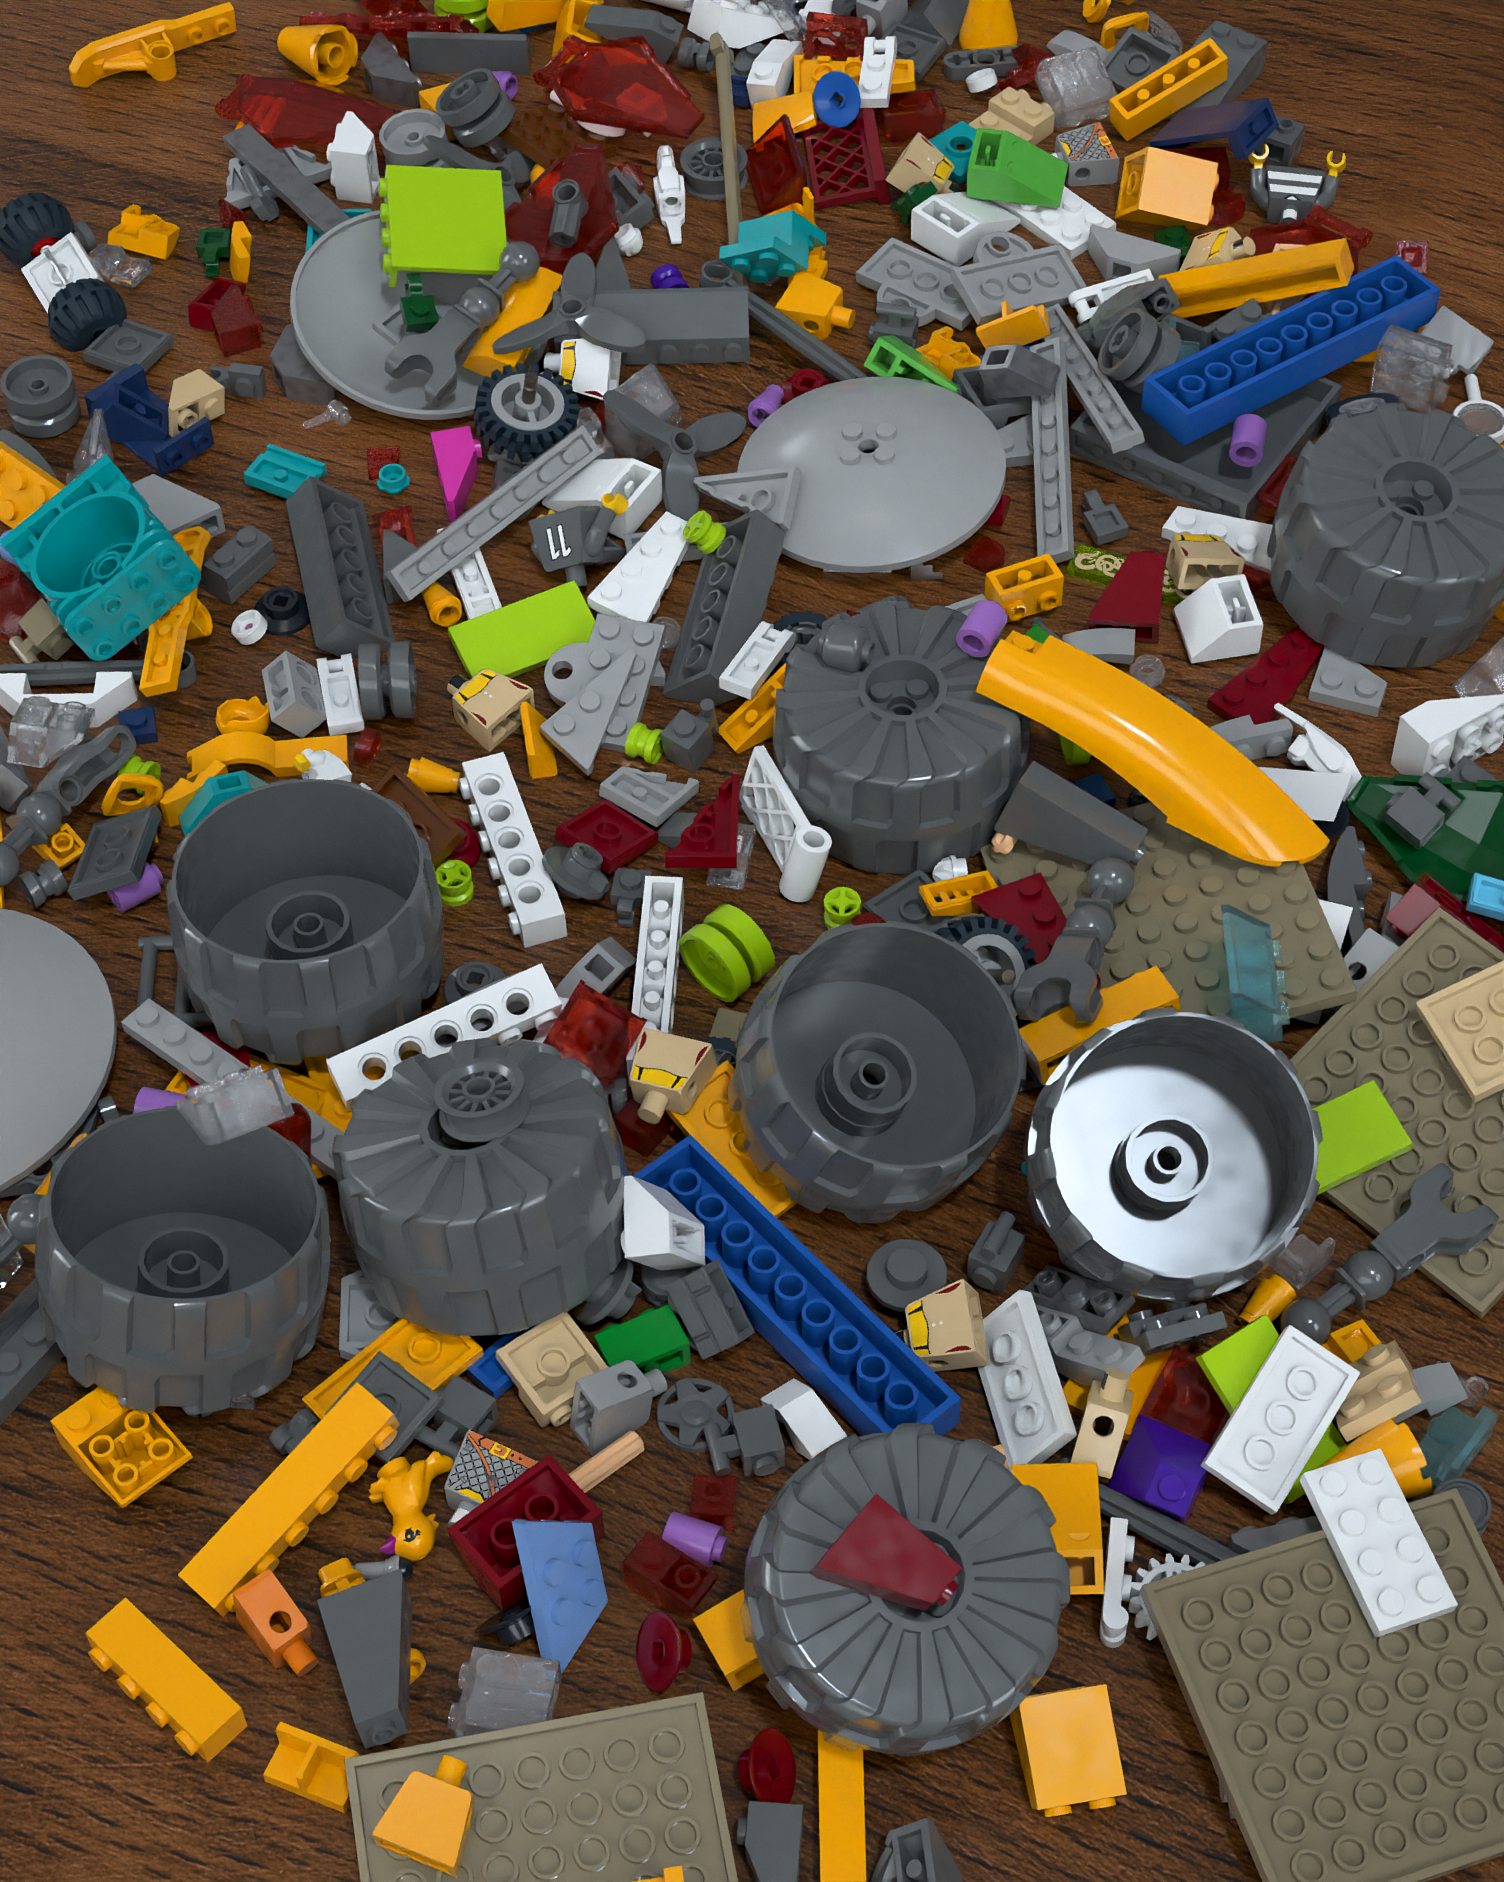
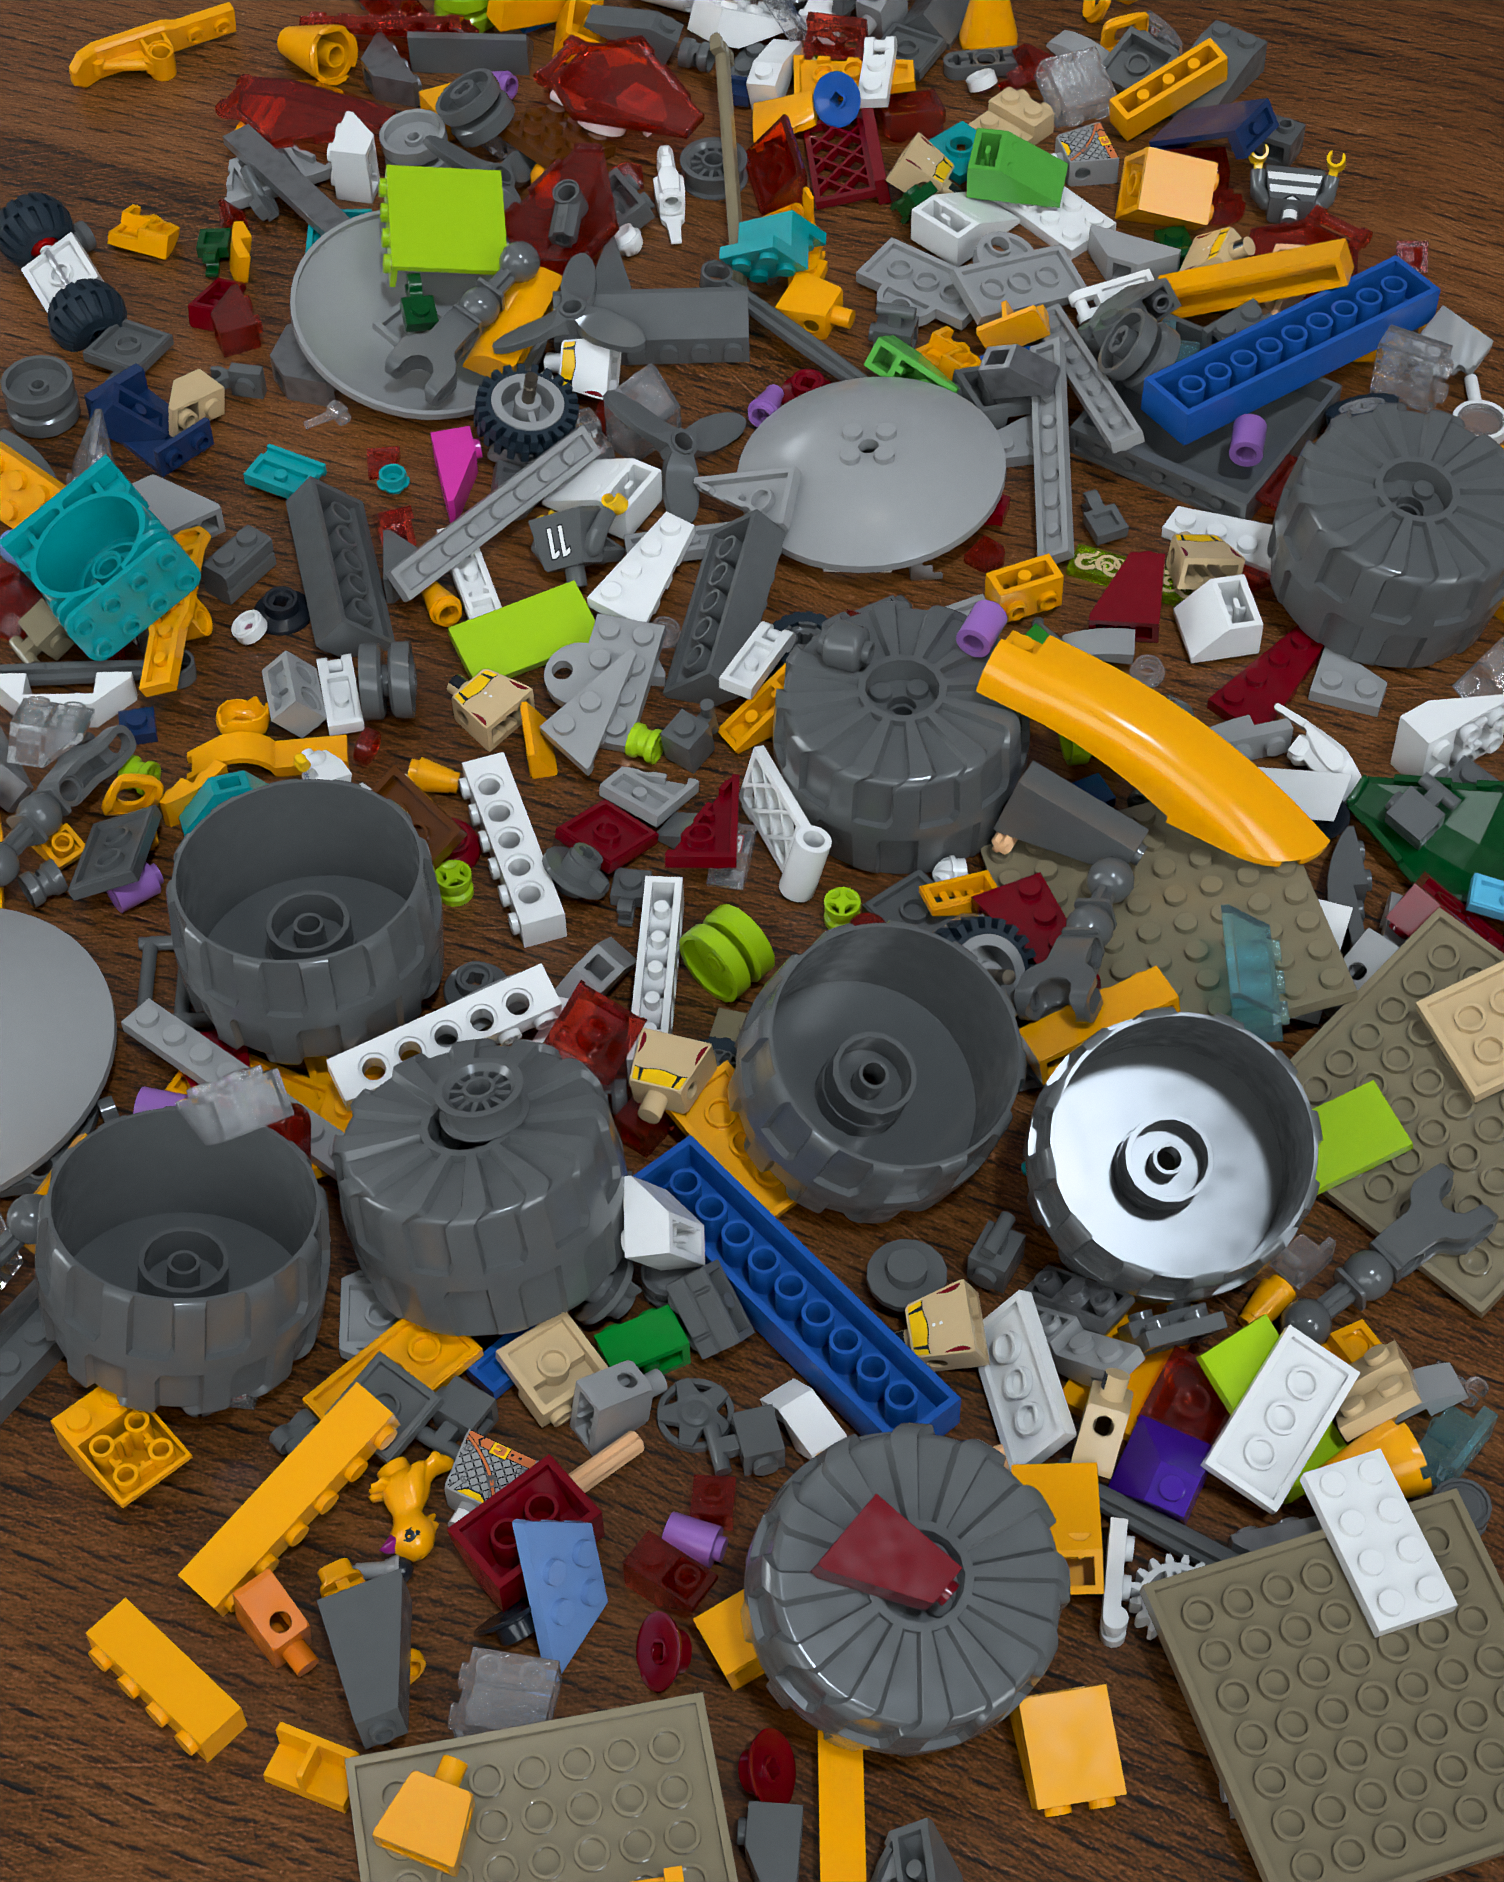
clear slope [87,243,153,288] -> none
dark purple wheel [650,264,690,289] -> none
lime wheel [683,510,726,554] -> none

